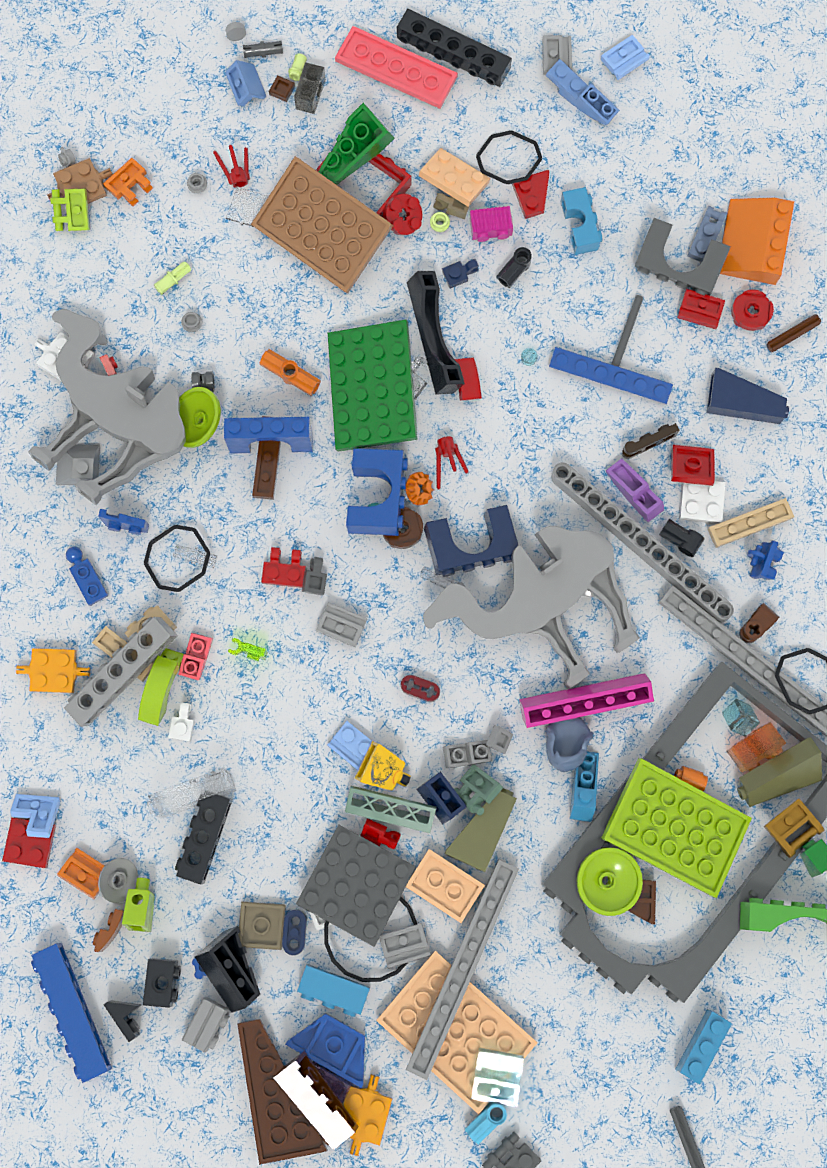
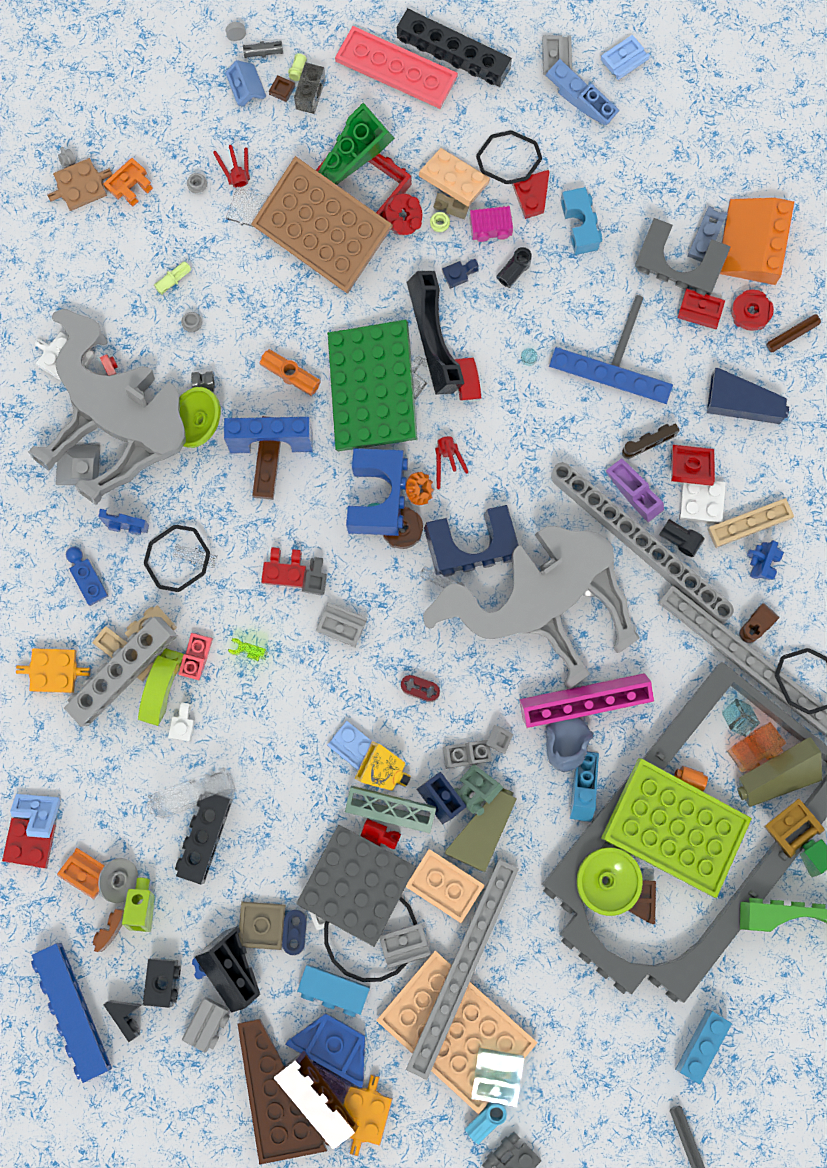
lime plate [50,188,90,231] -> none

